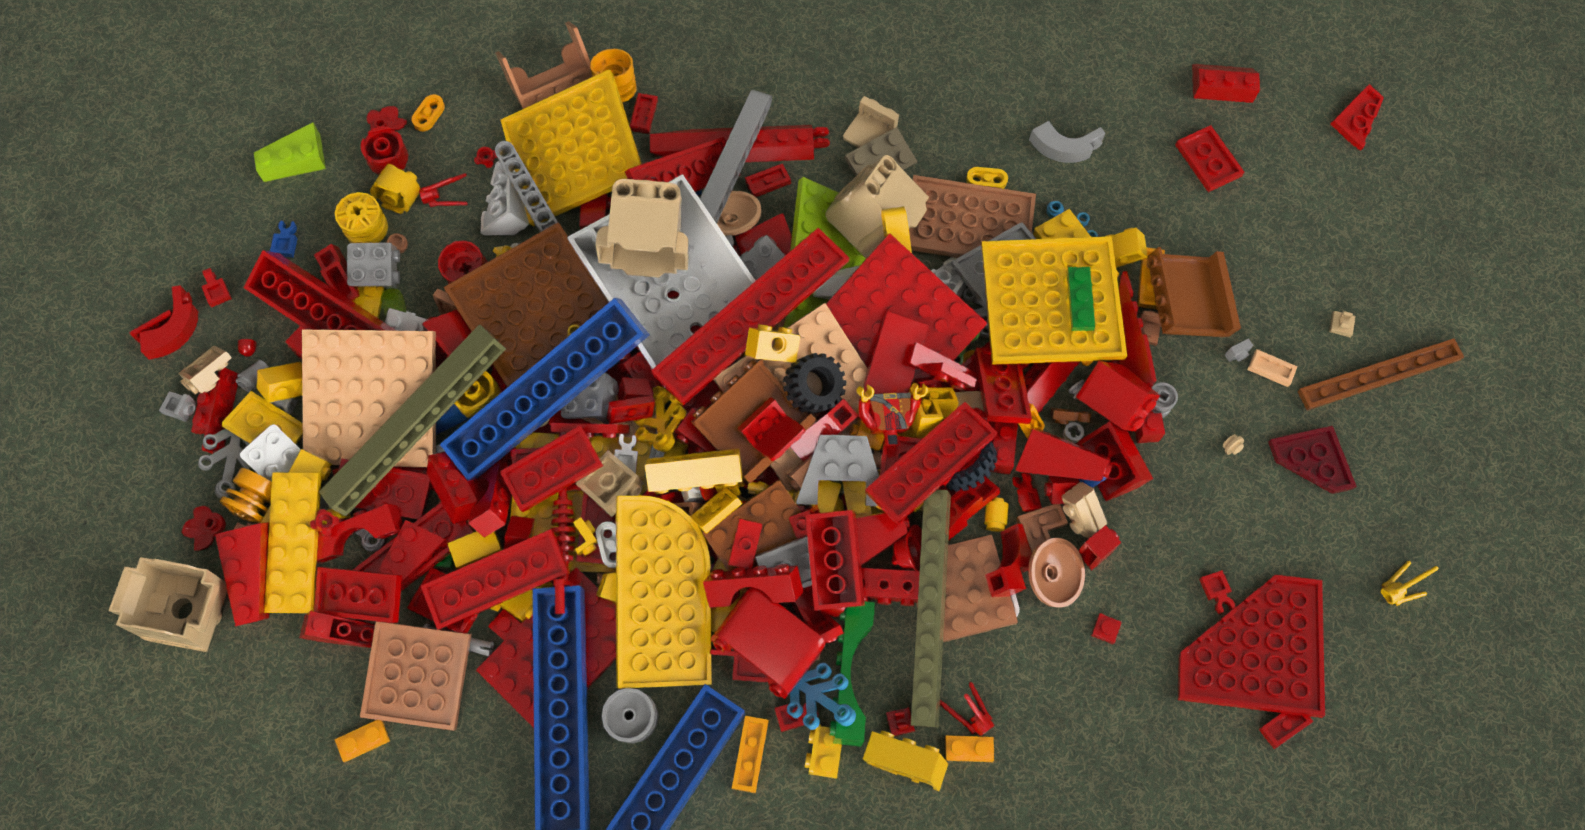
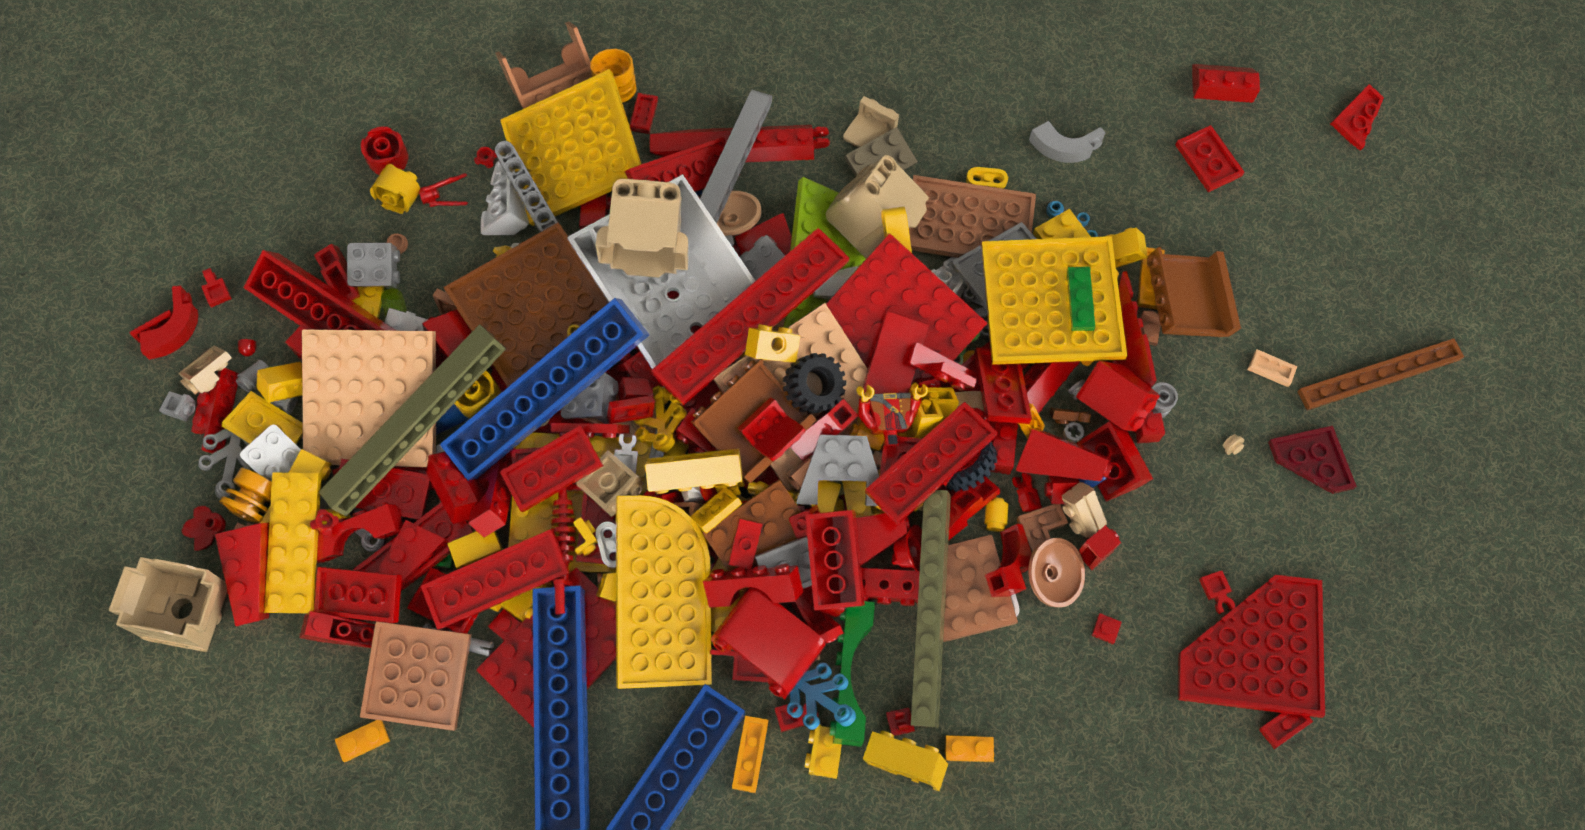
lime wedge [254,122,326,182] -> none
blue plate [270,221,297,258] -> none
yellow wheel [335,192,388,243] -> none
red plate [367,106,407,131] -> none
light orange plate [411,94,445,132] -> none
red wheel [438,240,488,284] -> none
red slope [505,516,535,549] -> none
light grey wheel [602,688,659,744] -> none
red plate [745,163,791,197] -> none
red plant [940,682,994,736] -> none
light grey plate [1225,339,1253,362] -> none
tan tile [1329,311,1355,337] -> none
yellow plant [1381,561,1438,606] -> none

